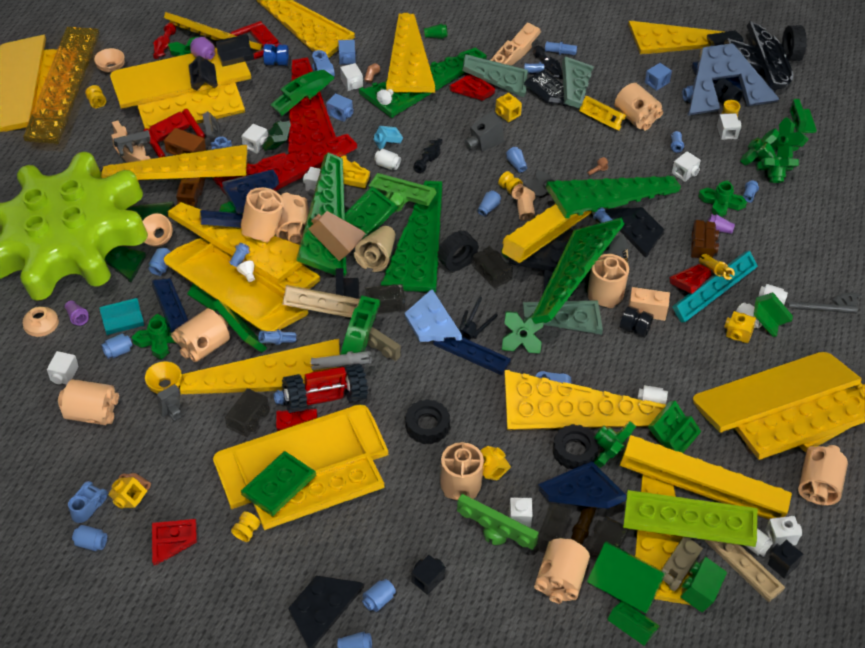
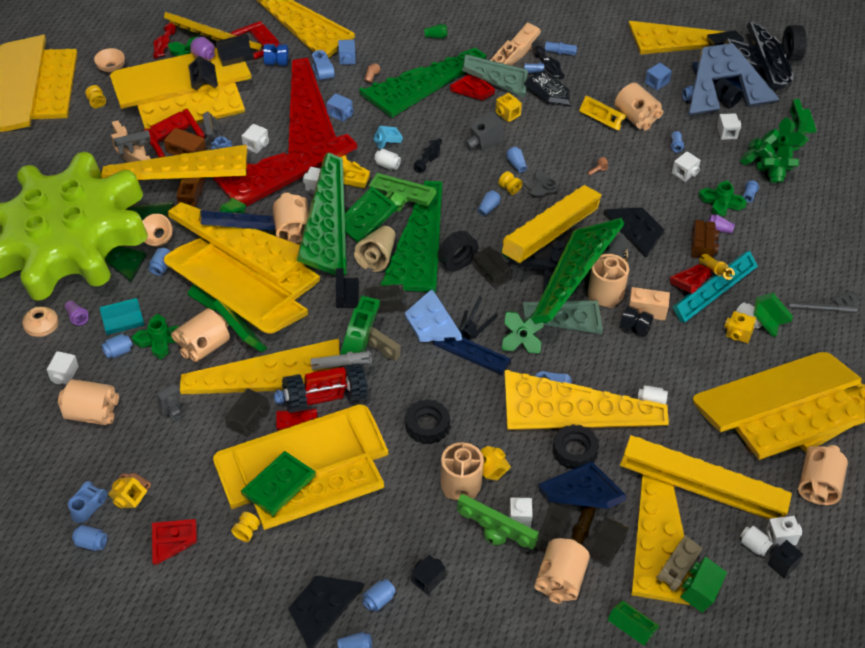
clear yellow plate [23,27,100,144] -> none
yellow piece [145,361,182,394] -> none
dark blue tile [152,278,188,333] -> none
dark blue plate [222,169,279,214] -> none
medium blue pin [229,243,250,267] -> none
white rock [237,261,255,282] -> none
light nougat cylinder [241,187,284,242] -> none
medium blue axle [258,329,297,345] -> none
dark green slope [262,121,291,151] -> none
green slope [270,70,335,116] -> none
tan tile [282,285,360,318] -> none
medium nougat slope [309,211,366,261] -> none
white brick [340,63,363,91] -> none
white rock [377,89,393,105] -> none
yellow wing [386,13,435,93] -> none
light nougat piece [512,184,535,221] -> none
green wing [546,176,681,218] -> none
sand green wing [562,56,594,108] -> none
green tile [587,542,666,613] -> none
medium blue pin [592,207,613,223] -> none
green plant [594,421,636,468] -> none
lime plate [623,490,758,547] -> none
green slope [648,401,701,453] -> none
tan tile [705,540,785,602] -> none
yellow wheel [721,100,740,118] -> none
white brick [758,284,788,305] -> none

